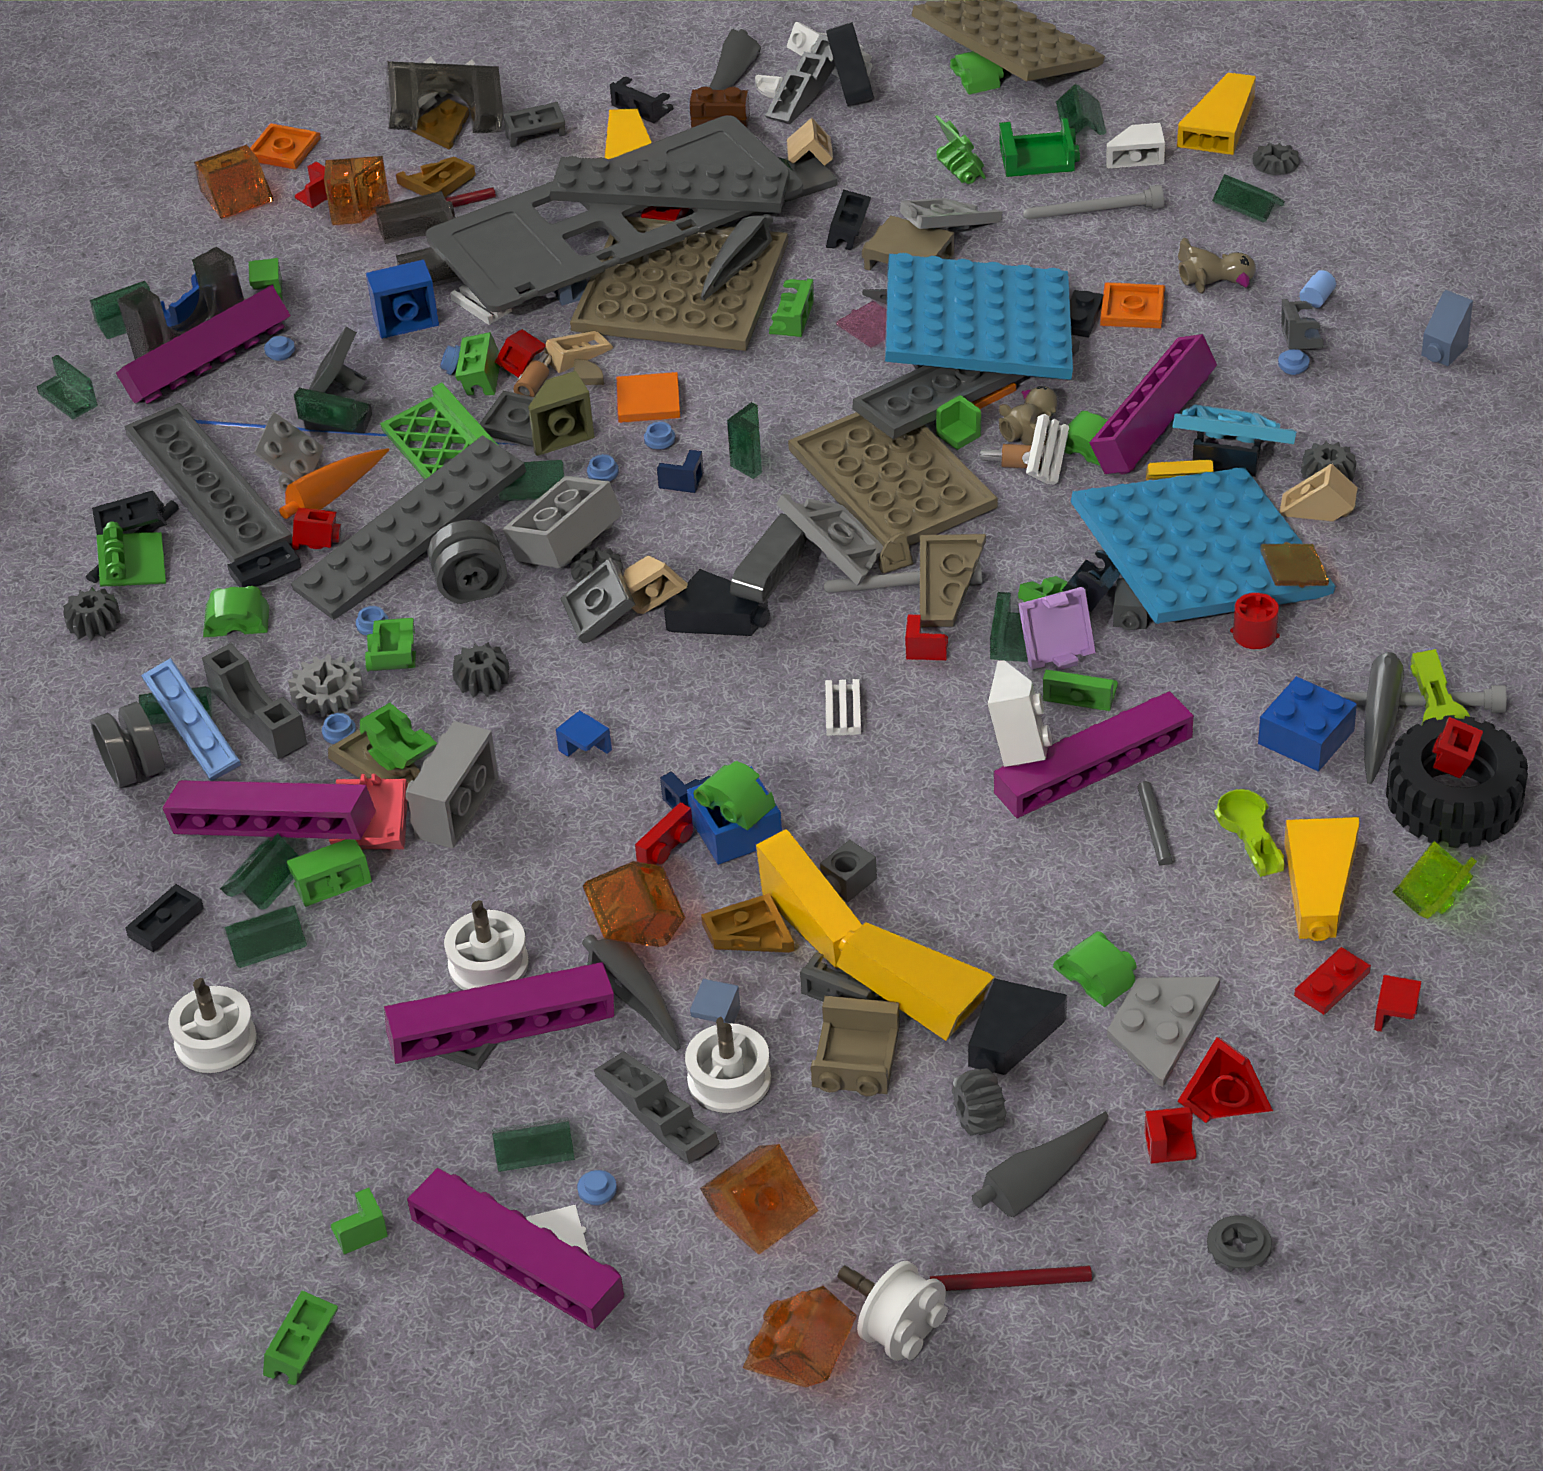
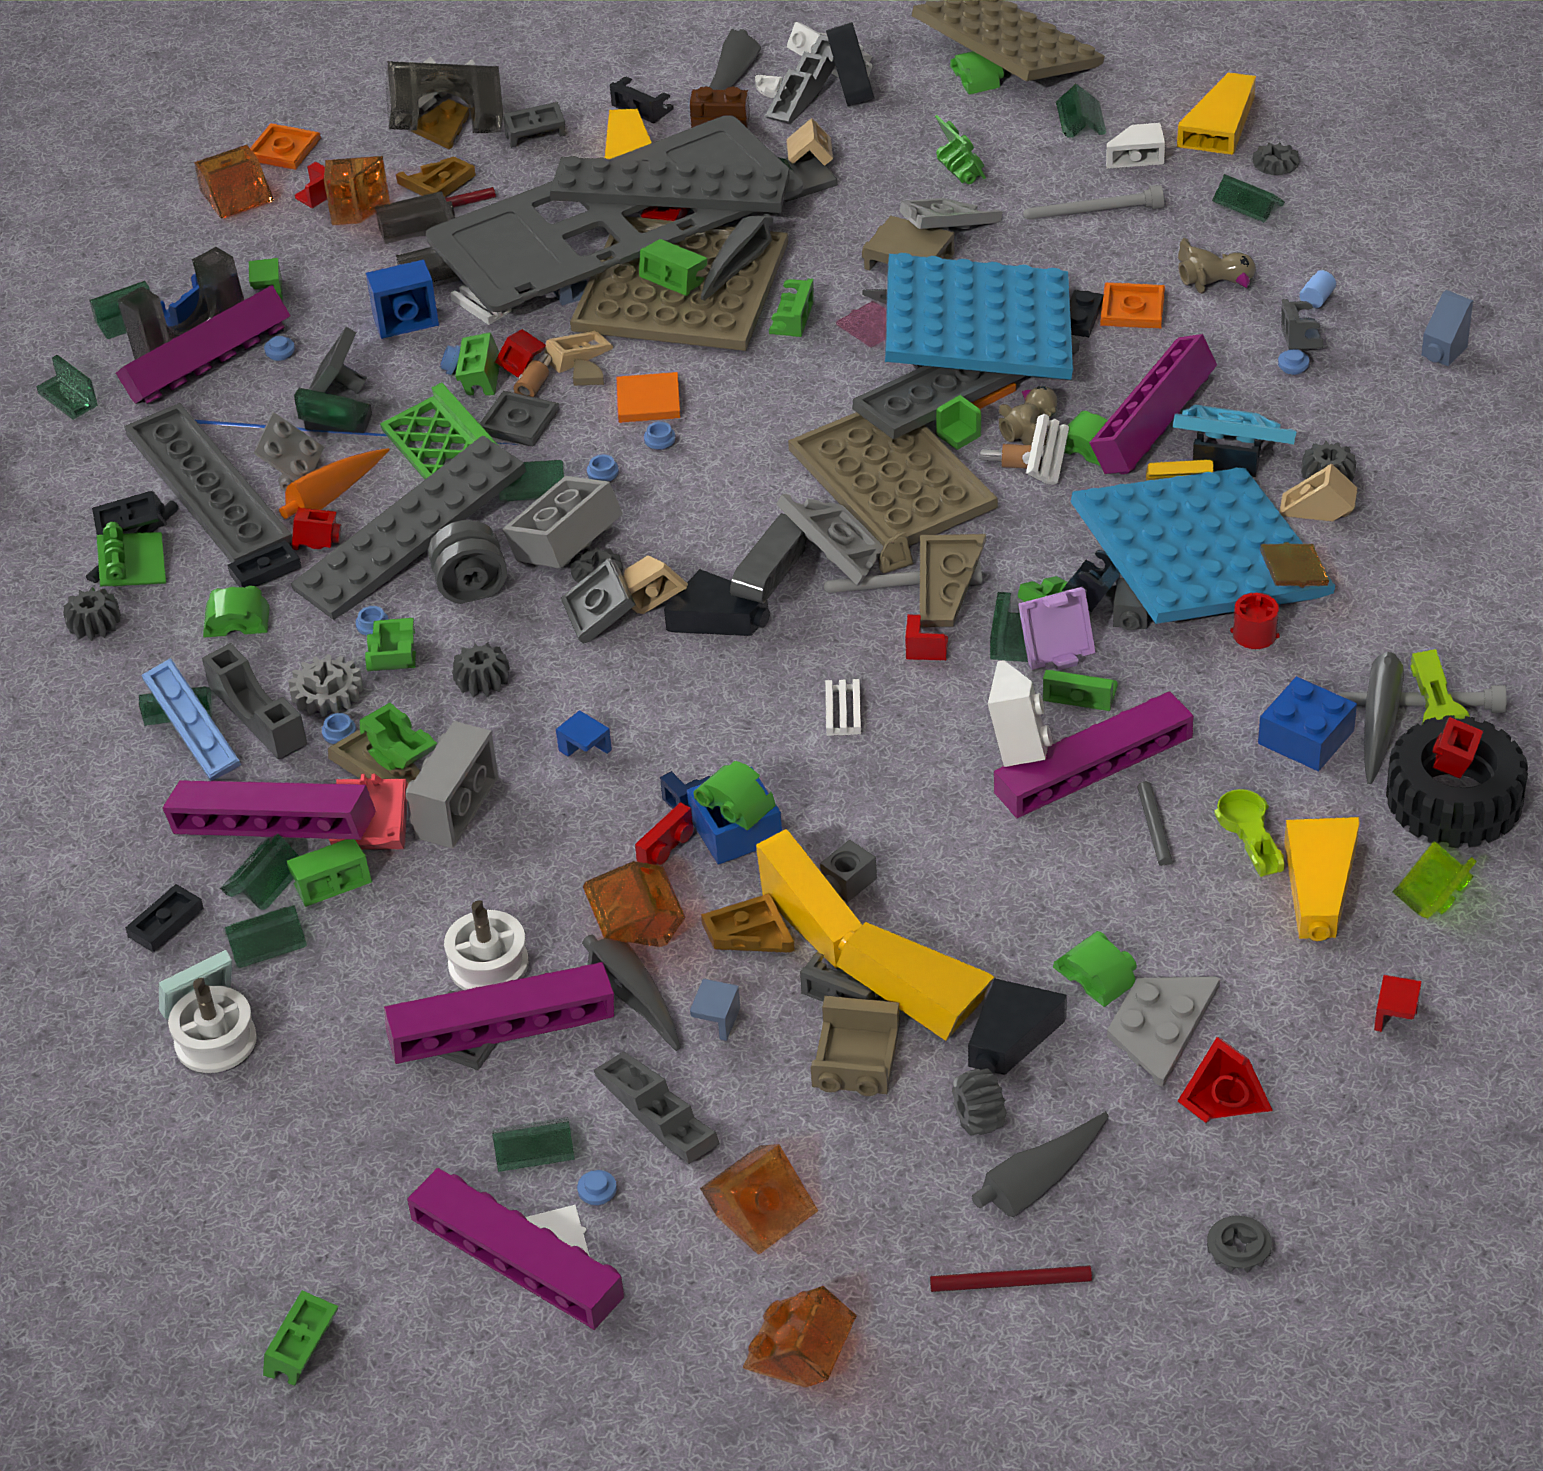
dark grey wheel [90,701,165,789] -> none
bright green panel [331,1187,388,1254] -> none
olive slope [528,371,595,456] -> none
dark blue panel [657,450,704,493] -> none
white wheel [685,1016,771,1113] -> none
clear green panel [727,402,762,479] -> none
black hinge [826,189,871,250] -> none
white wheel [837,1261,948,1361] -> none
green panel [999,118,1080,177] -> none
red panel [1144,1107,1197,1164] -> none
red plate [1294,947,1371,1015] -> none
none -> light aqua plate [159,950,232,1019]
none -> bright green hinge [639,239,708,296]

